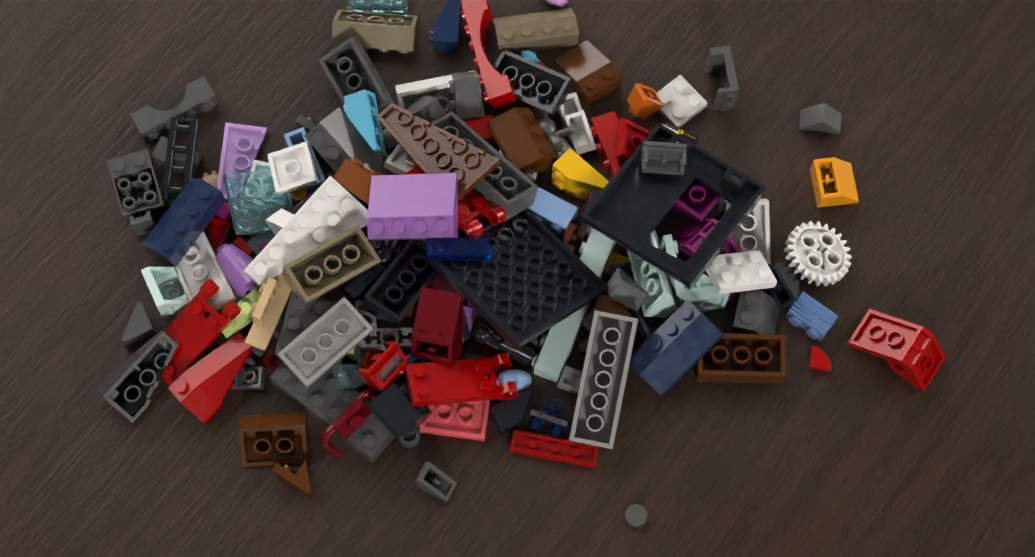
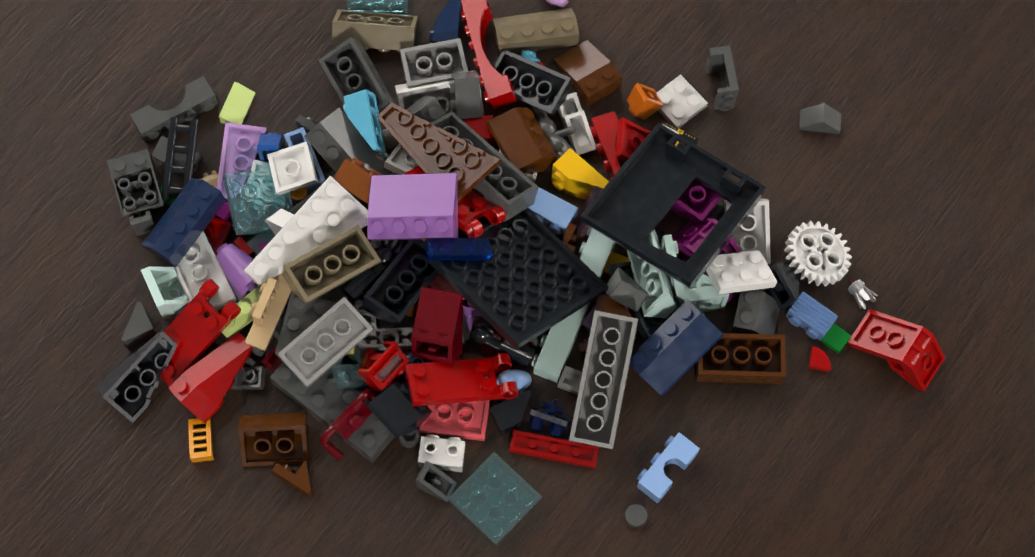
dark grey hinge [641,141,687,175] -> none
light orange slope [810,157,859,208] -> none
none -> light orange slope [188,418,214,463]
none -> yellowish green slope [219,82,256,124]
none -> blue slope [257,132,284,163]
none -> light grey slope [400,38,468,88]
none -> white brick [418,434,465,472]
none -> clear light blue plate [448,452,542,546]
none -> light blue arch [637,432,700,504]
none -> green tile [821,324,851,354]
none -> flat silver piece [848,279,878,310]

